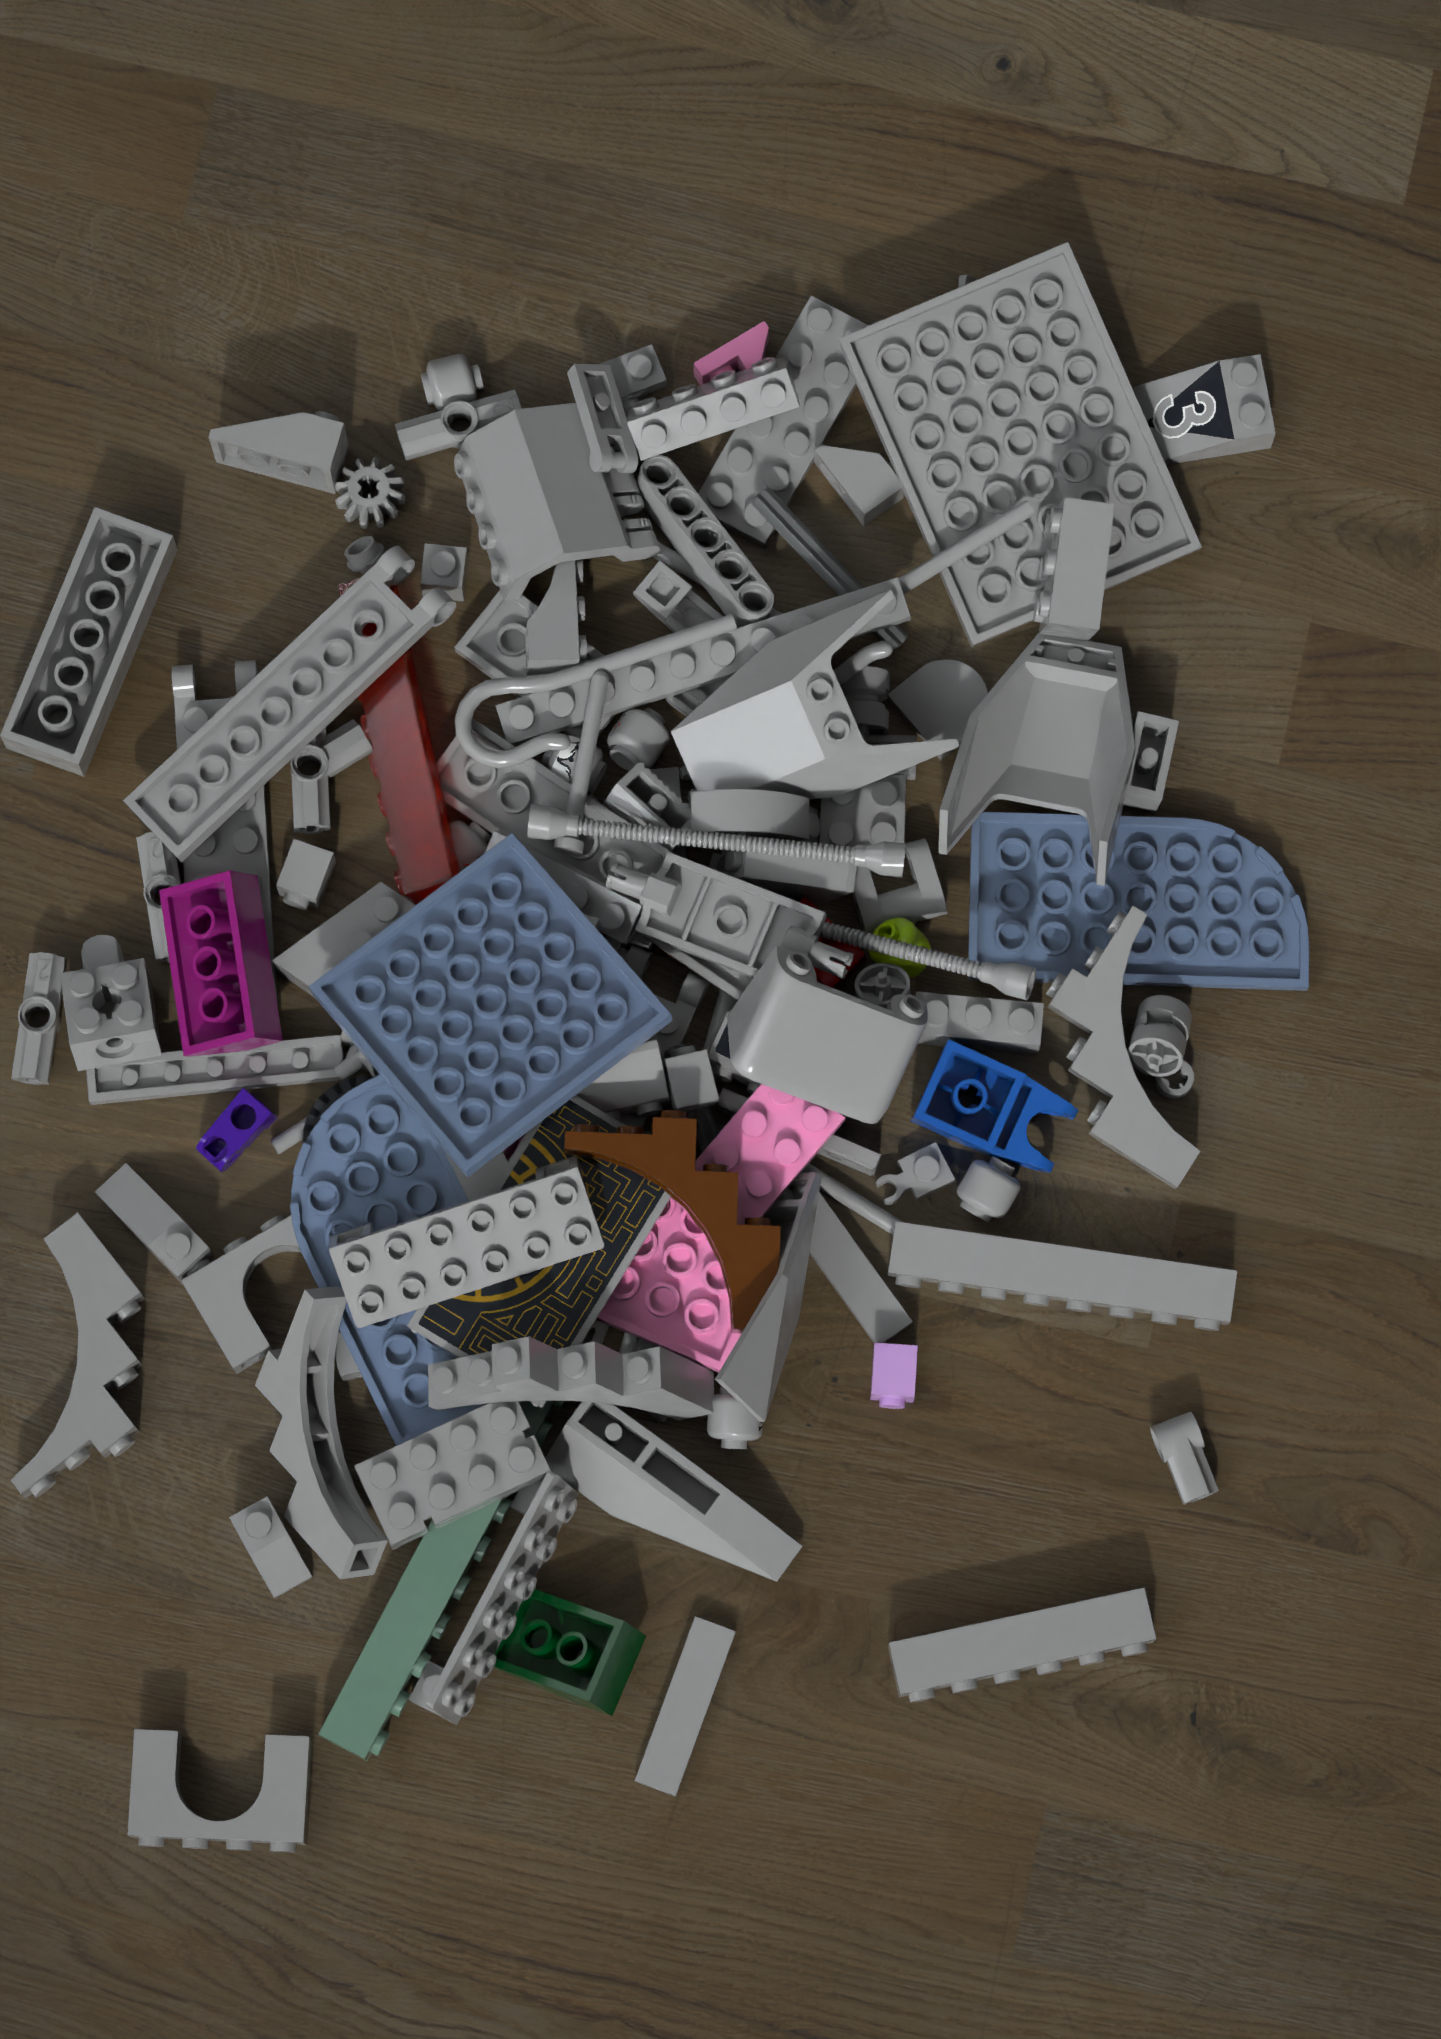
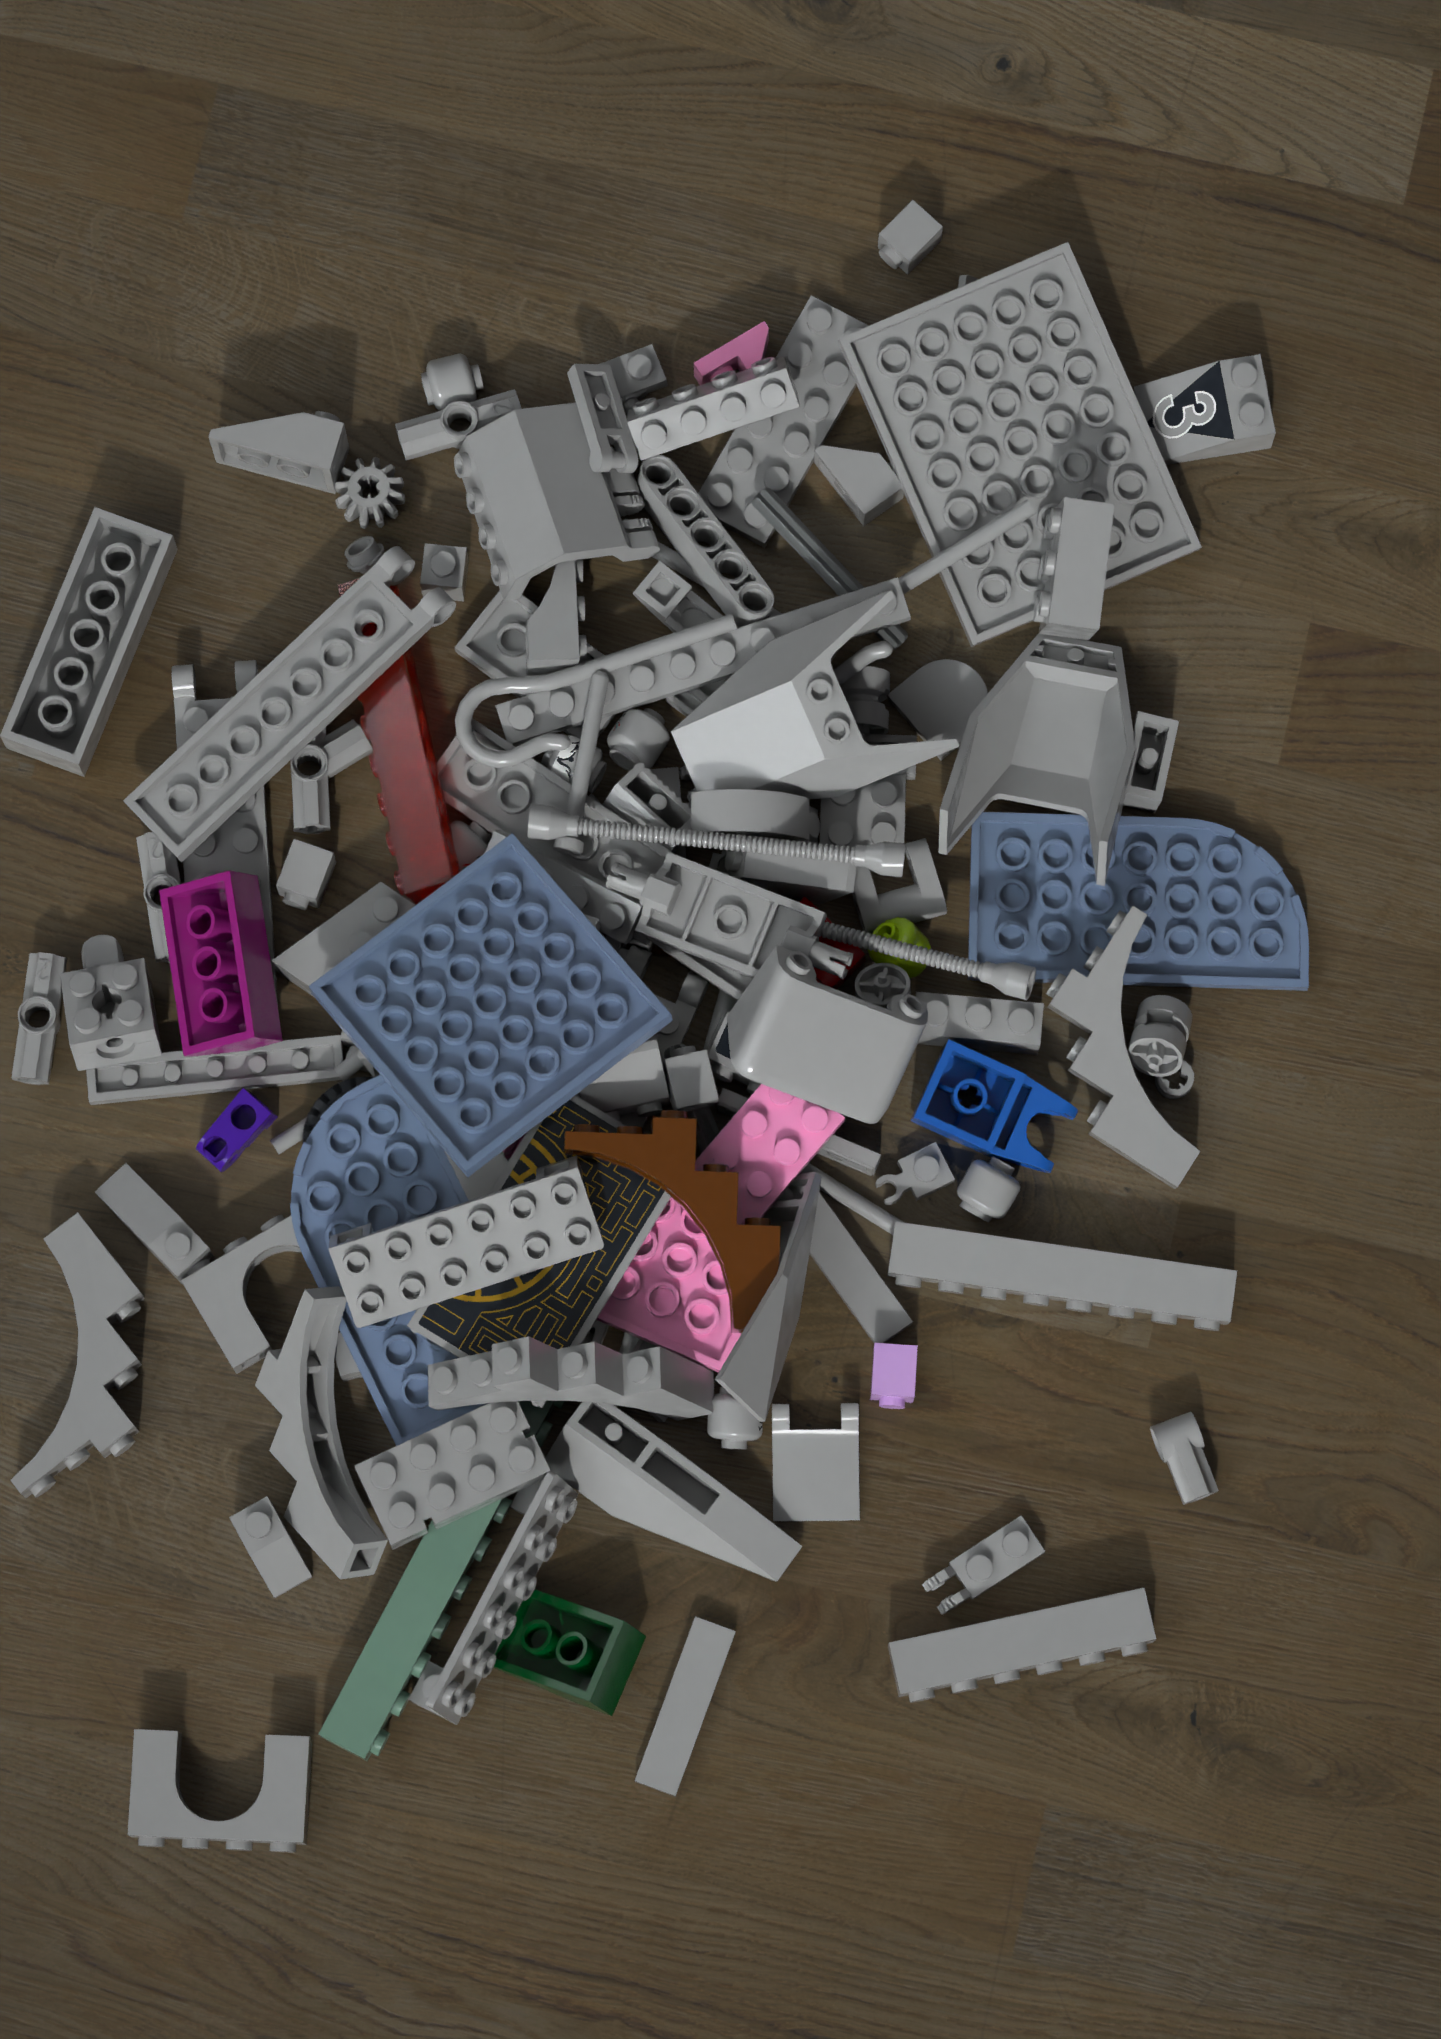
none -> light grey flag [772,1403,860,1521]
none -> light grey brick [878,200,943,275]
none -> light grey hinge [922,1515,1045,1615]

